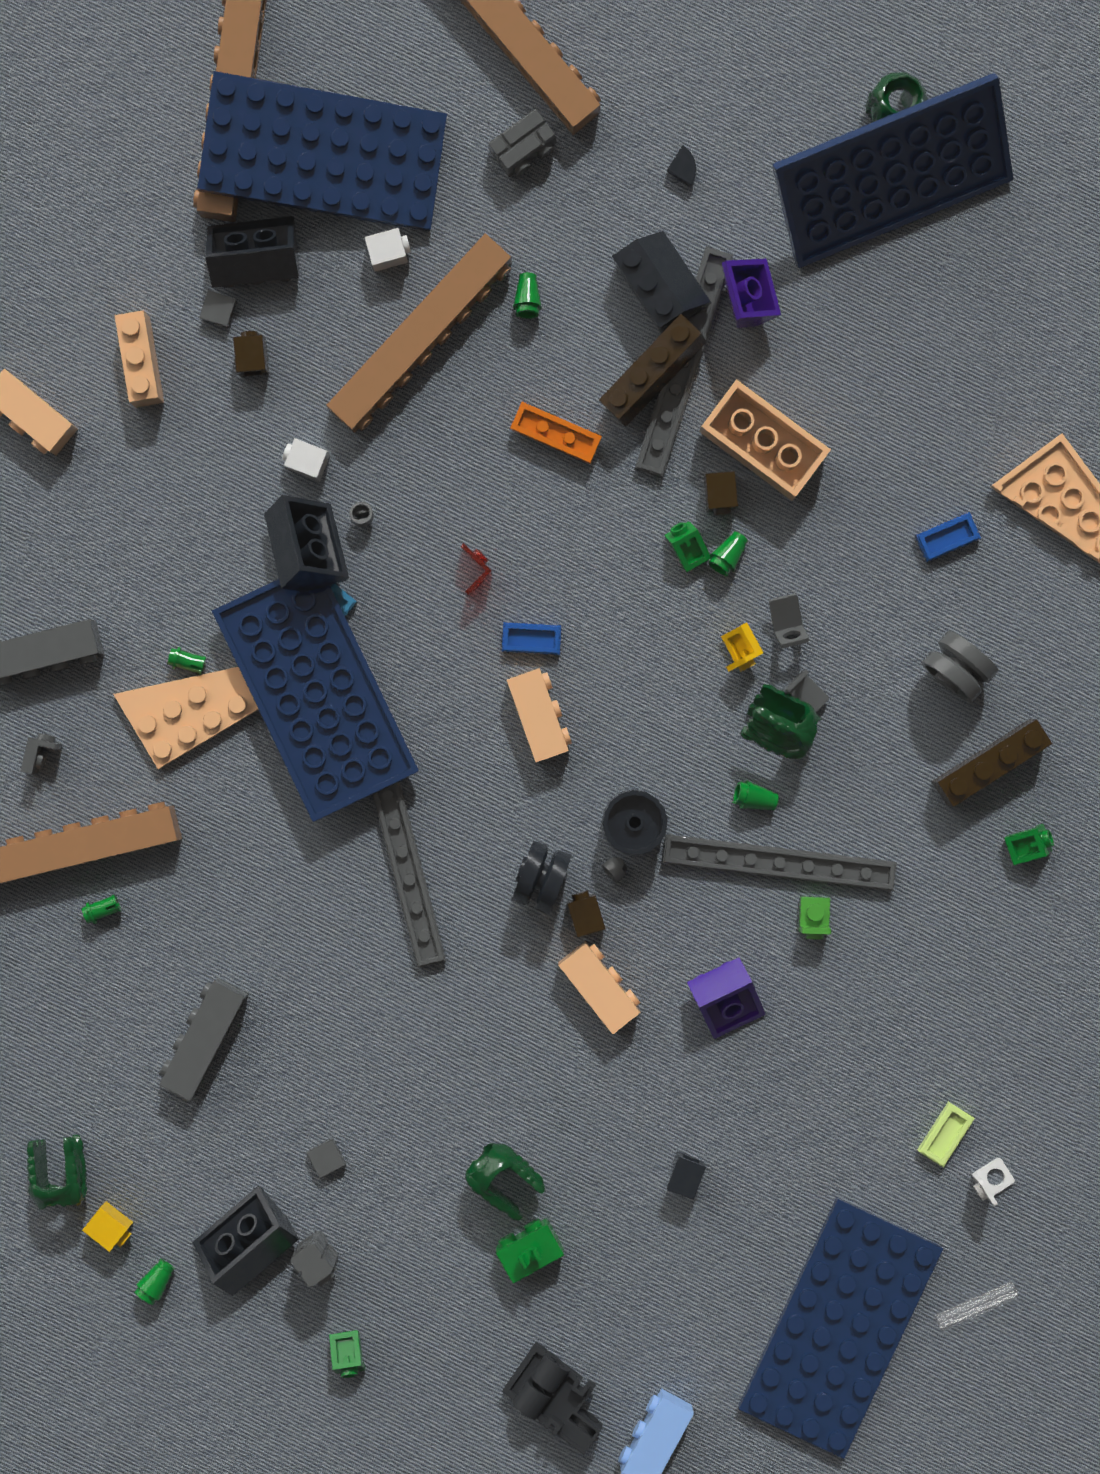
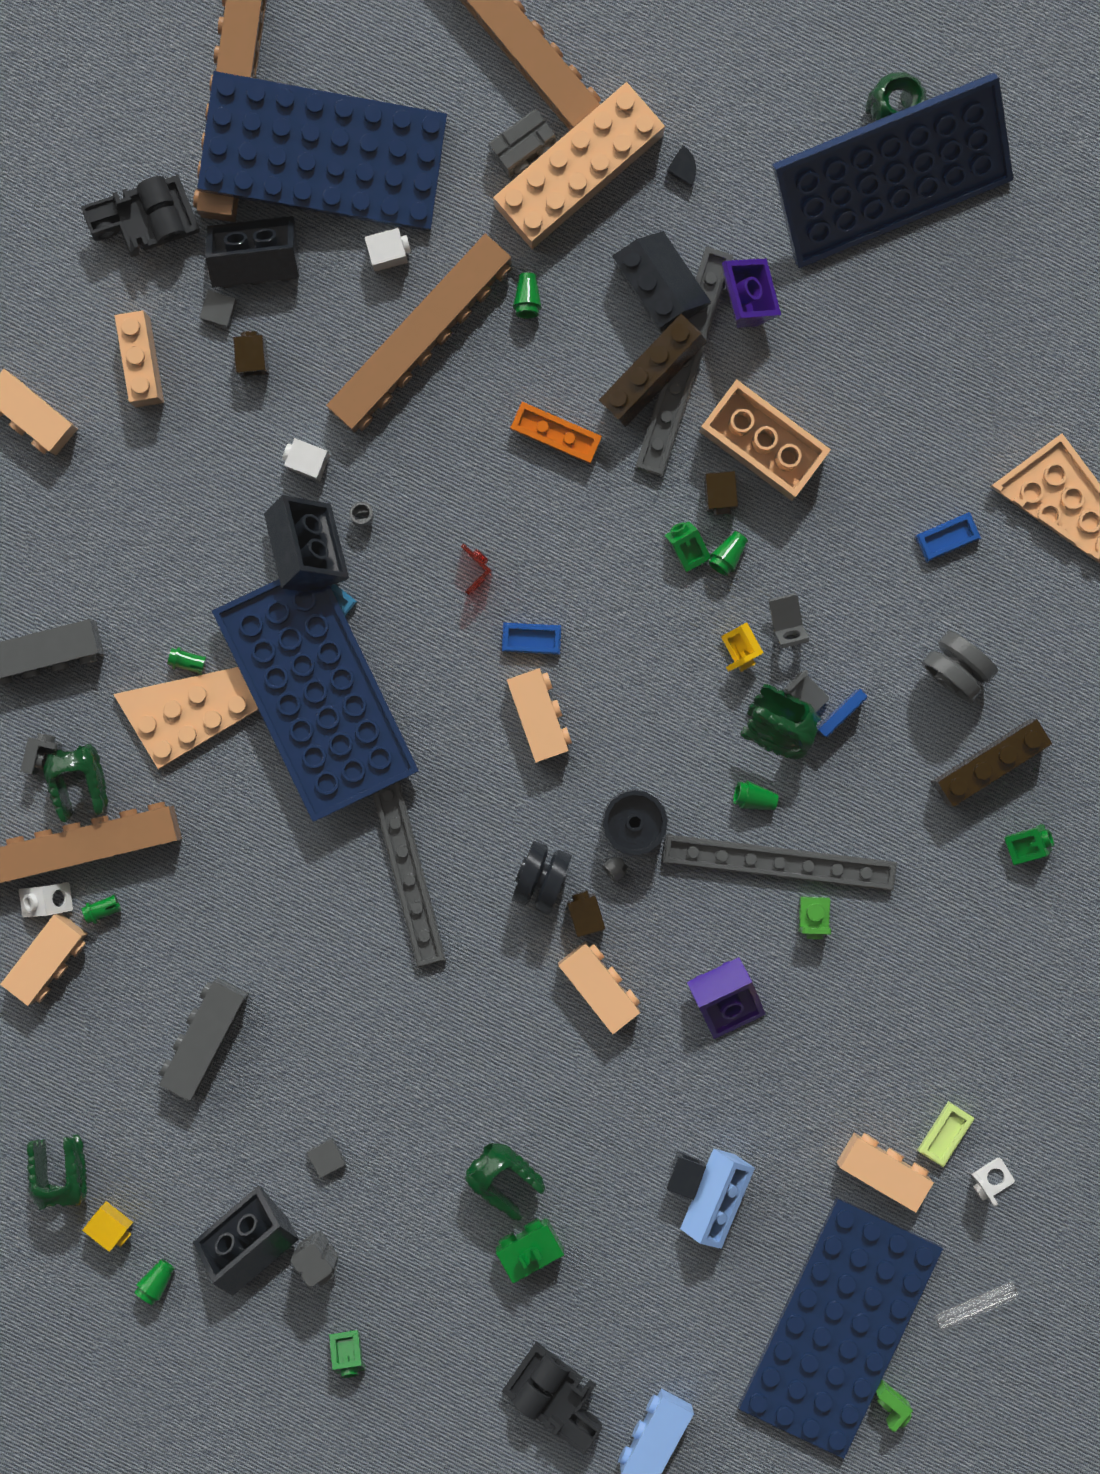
none -> light nougat brick [0,913,88,1006]
none -> white bracket [19,882,73,917]
none -> dark green piece [44,744,108,823]
none -> black plate [81,175,200,257]
none -> light nougat brick [493,82,665,249]
none -> light blue brick [680,1148,755,1249]
none -> blue tile [817,689,867,737]
none -> light nougat brick [836,1133,934,1213]
none -> bright green bracket [876,1380,913,1432]

